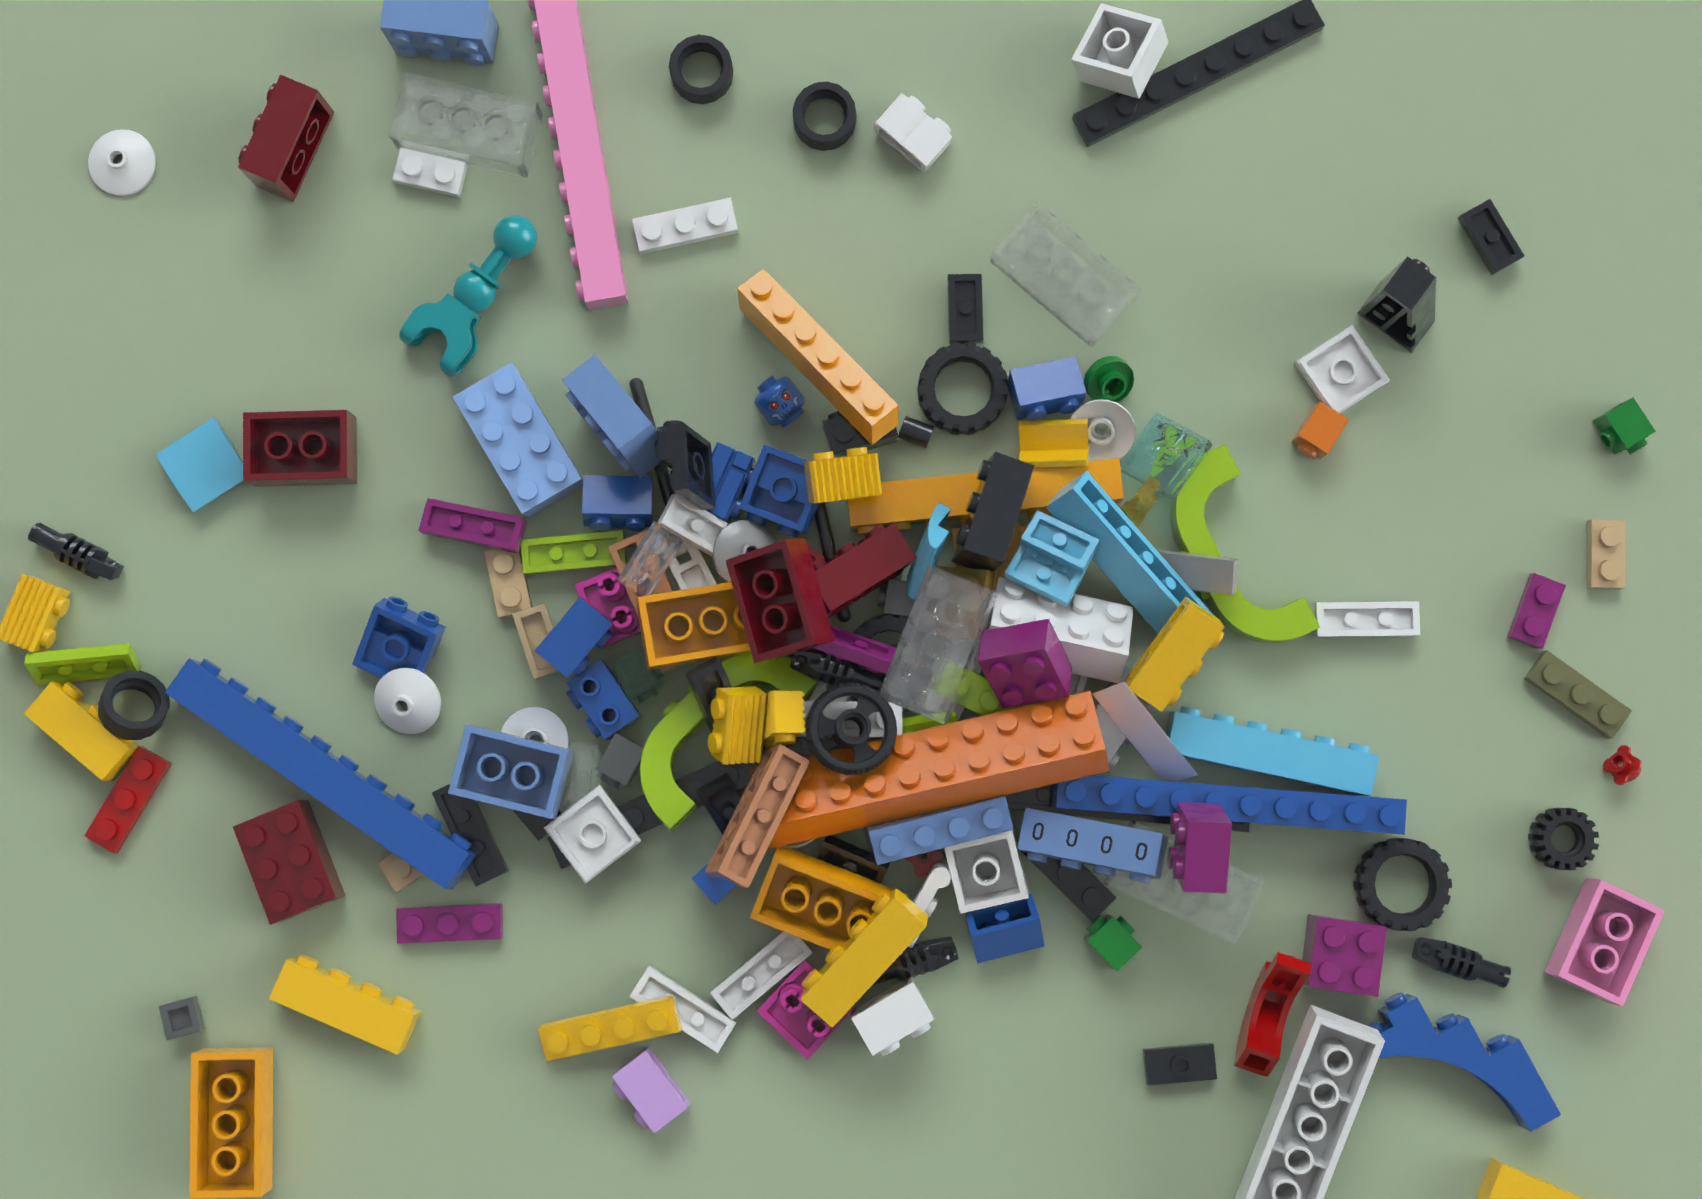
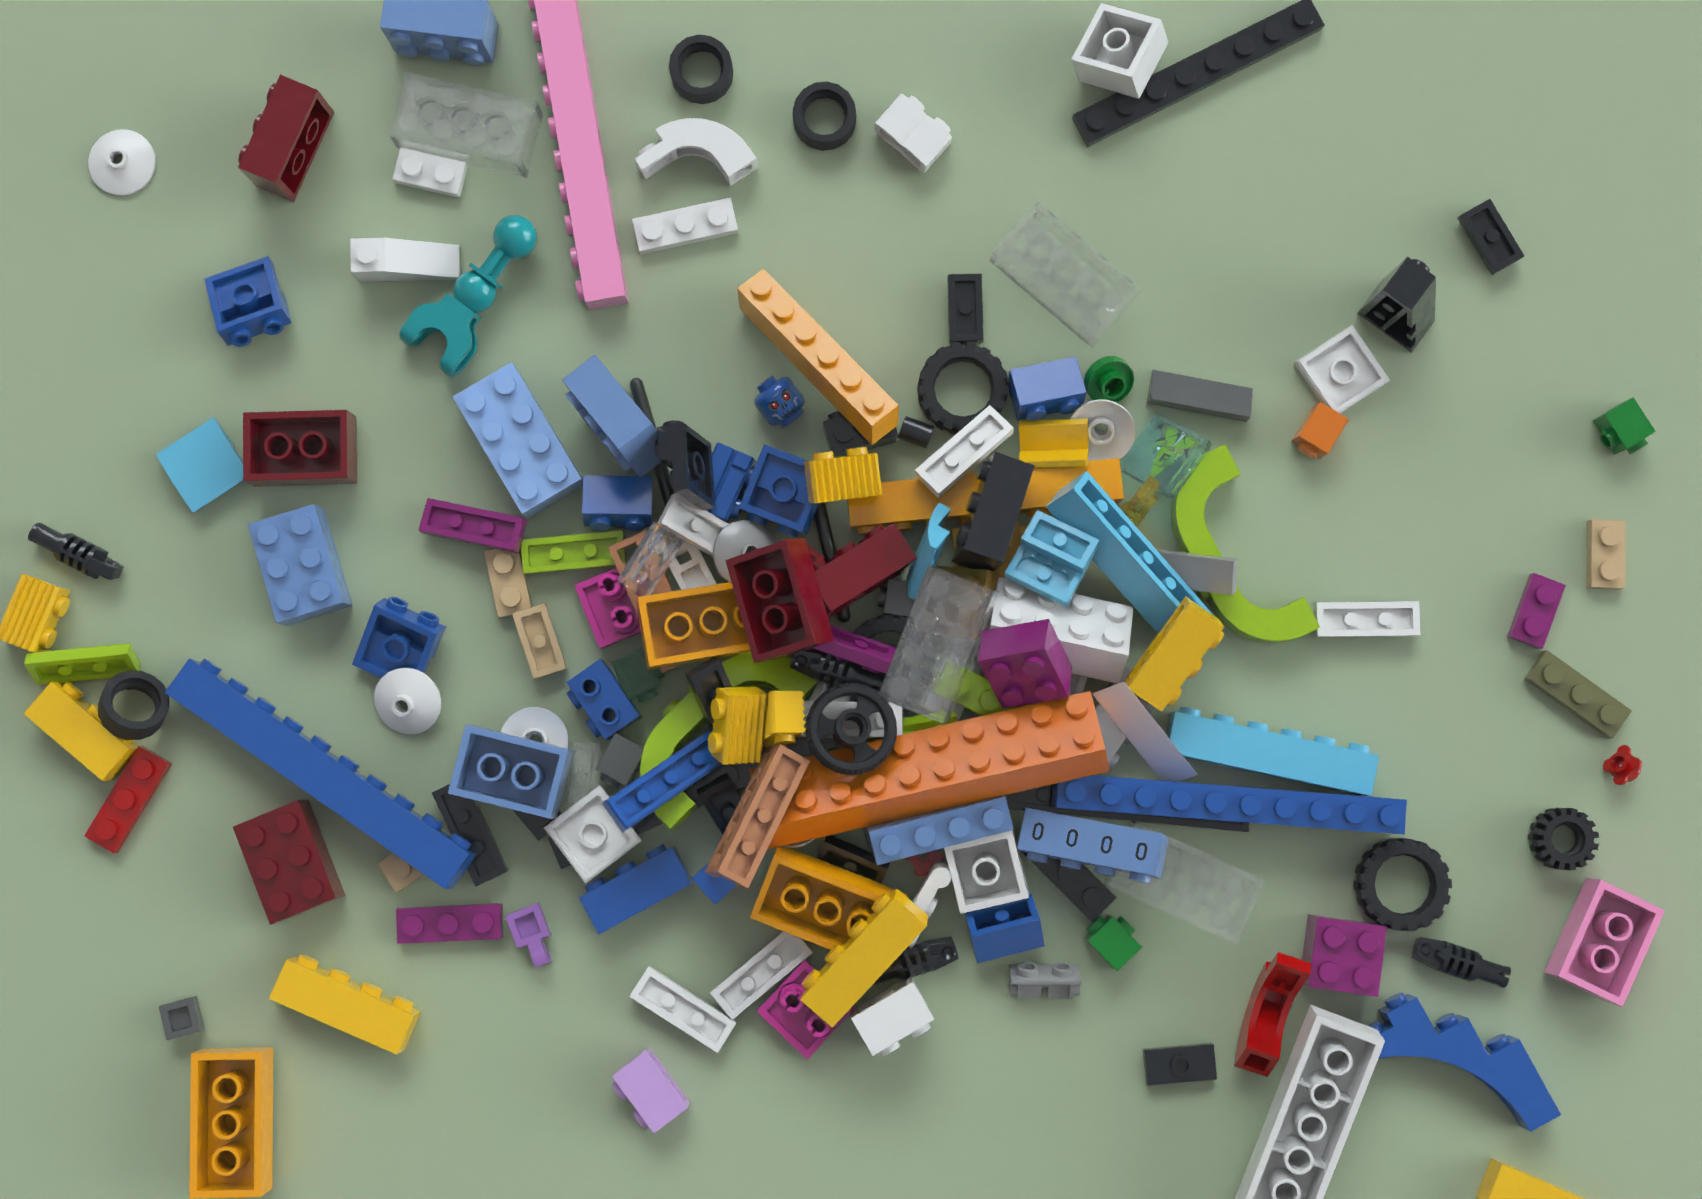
blue brick [535,596,613,678] -> none
yellow plate [538,995,682,1062] -> none
magenta brick [1167,802,1232,894] -> none
none -> blue plate [204,256,292,347]
none -> medium blue brick [248,504,353,626]
none -> white slope [350,238,461,282]
none -> medium lavender plate [505,903,552,968]
none -> blue brick [579,844,694,935]
none -> blue tile [602,691,769,833]
none -> white arch [635,118,758,186]
none -> white plate [915,405,1014,499]
none -> light grey hinge [1009,962,1082,999]
none -> dark grey slope [1146,370,1253,422]

